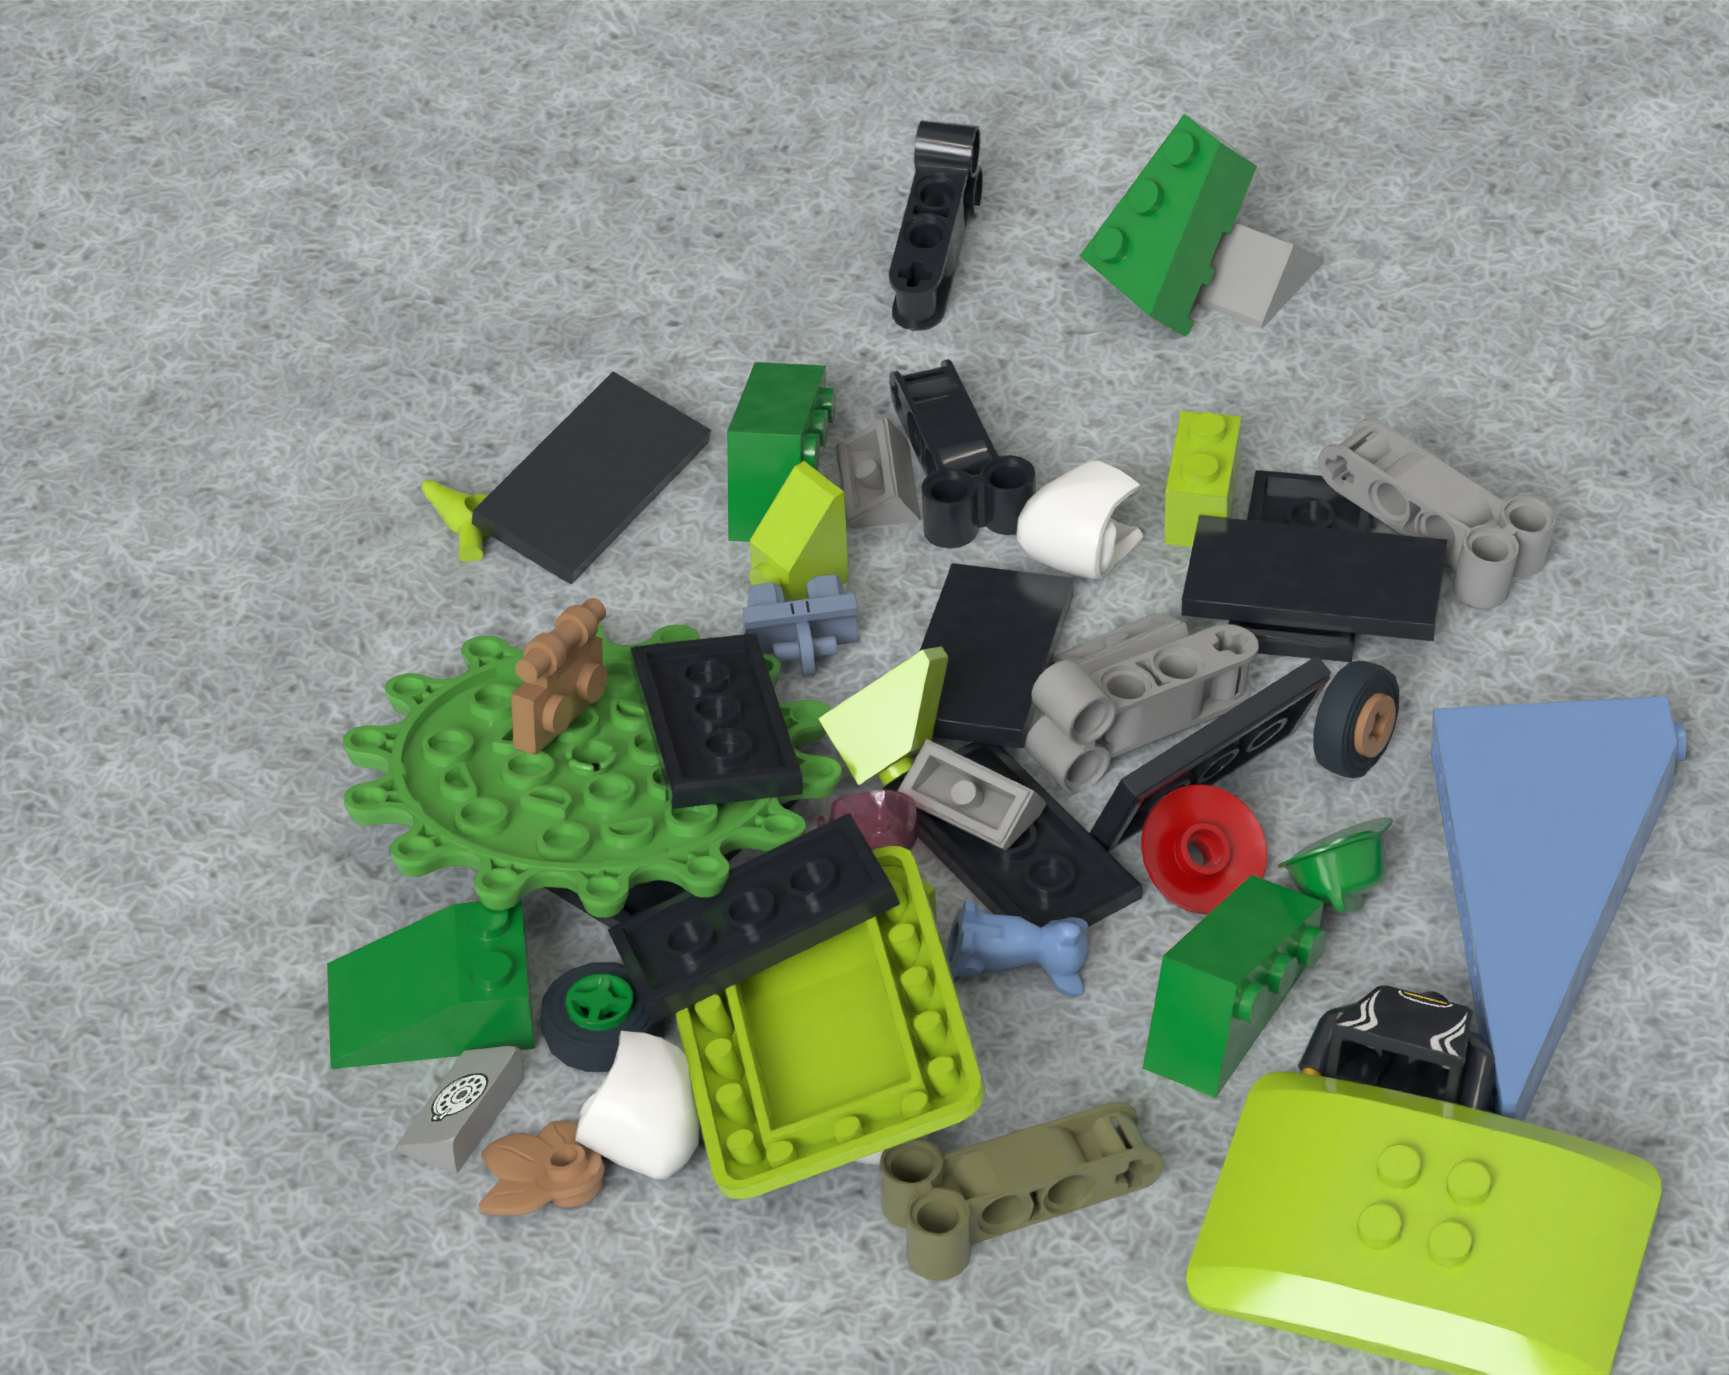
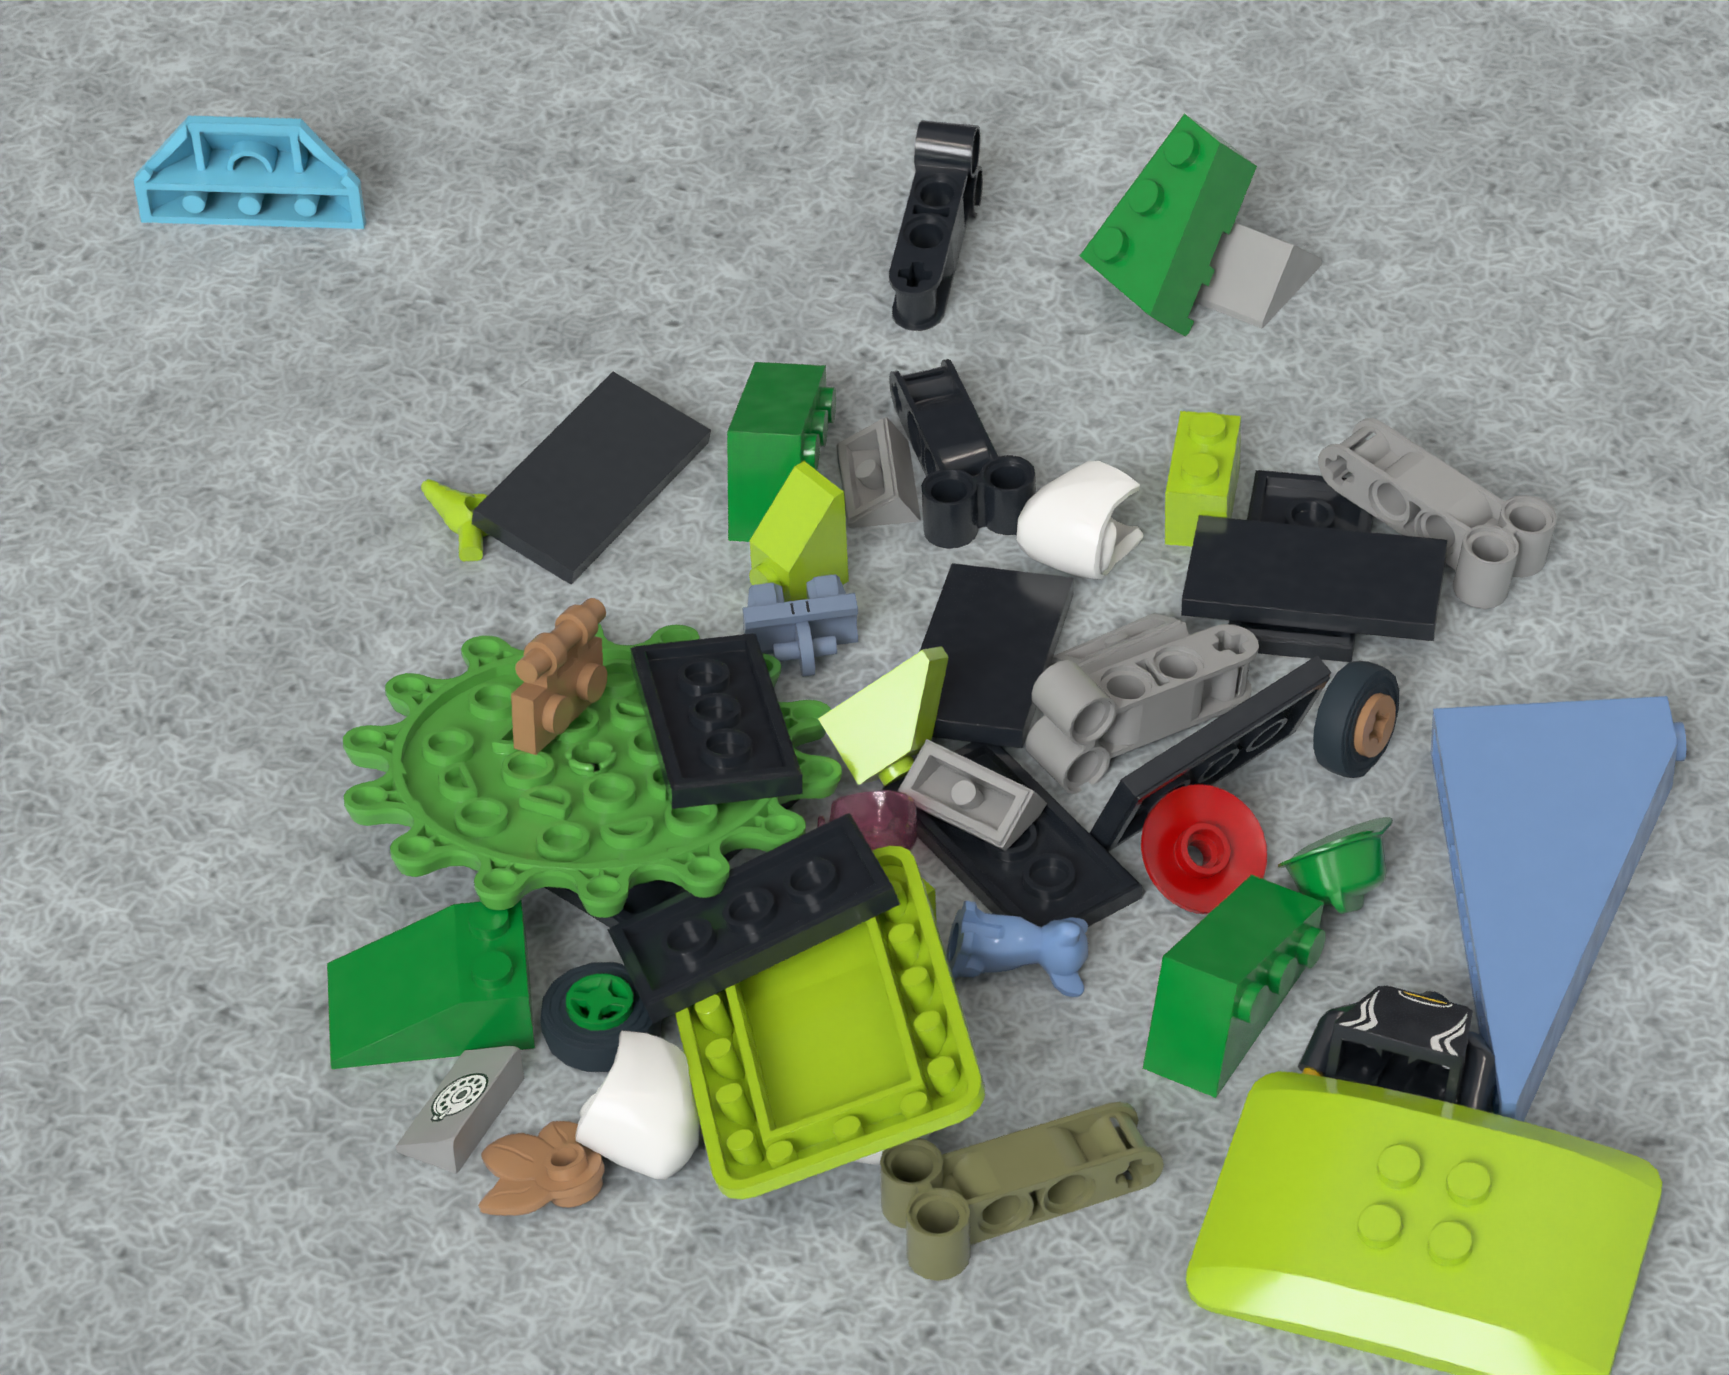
none -> medium azure wedge [134,116,366,229]

